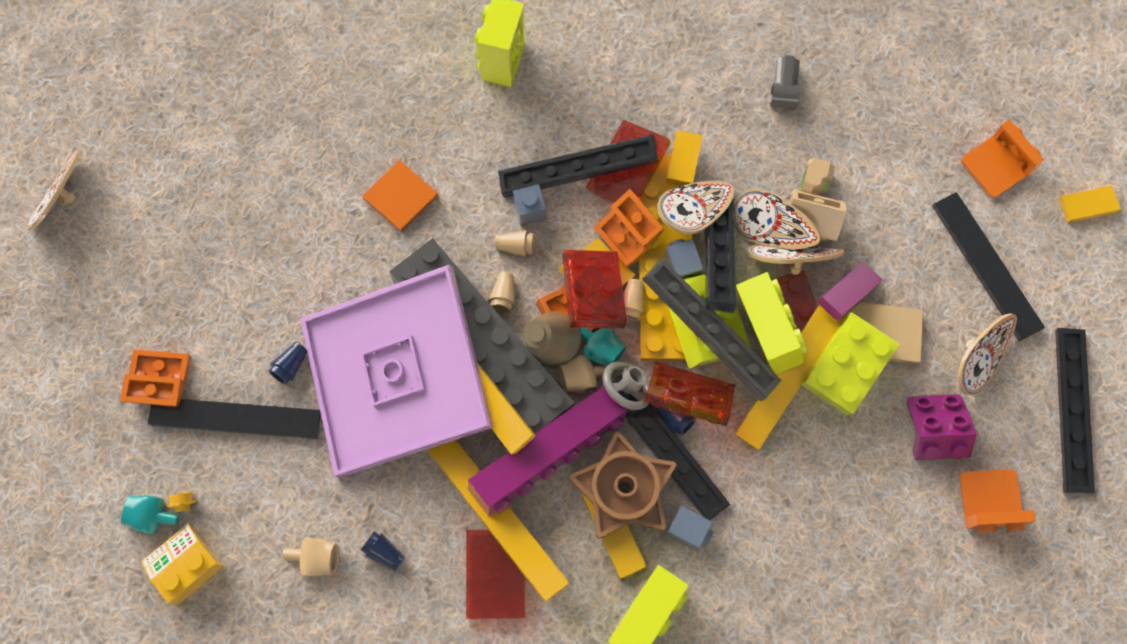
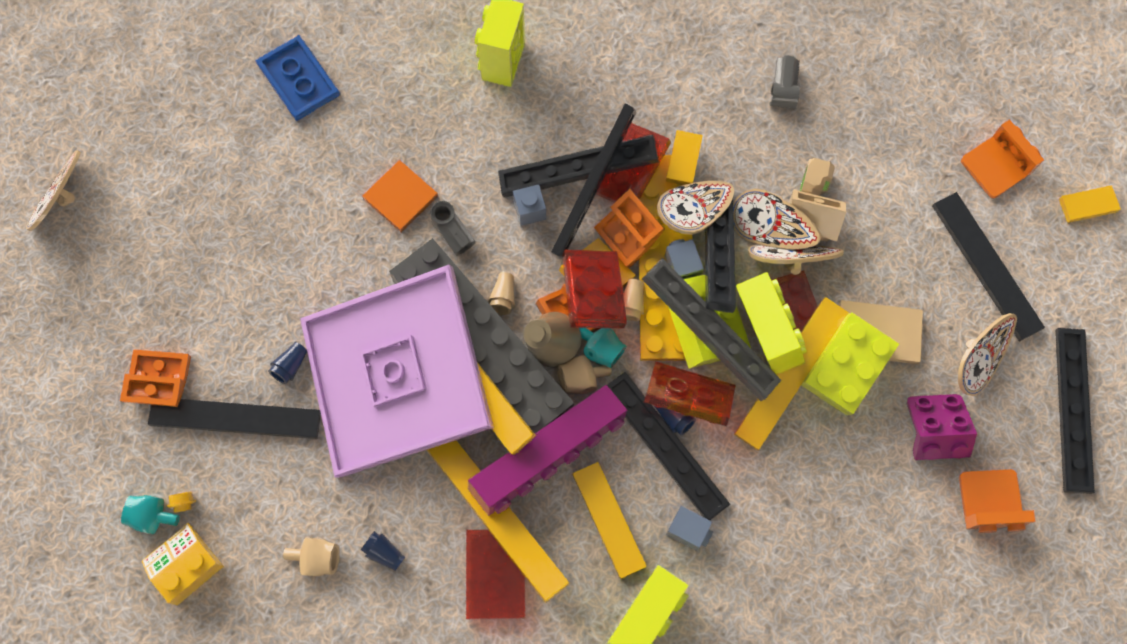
tan cone [495,230,536,257] -> none
medium nougat plate [568,431,676,539] -> none
light grey piece [603,361,652,410] -> none
magenta tile [817,262,883,322] -> none
none -> blue tile [255,35,341,122]
none -> dark grey piece [430,201,476,256]
none -> black tile [551,103,637,257]

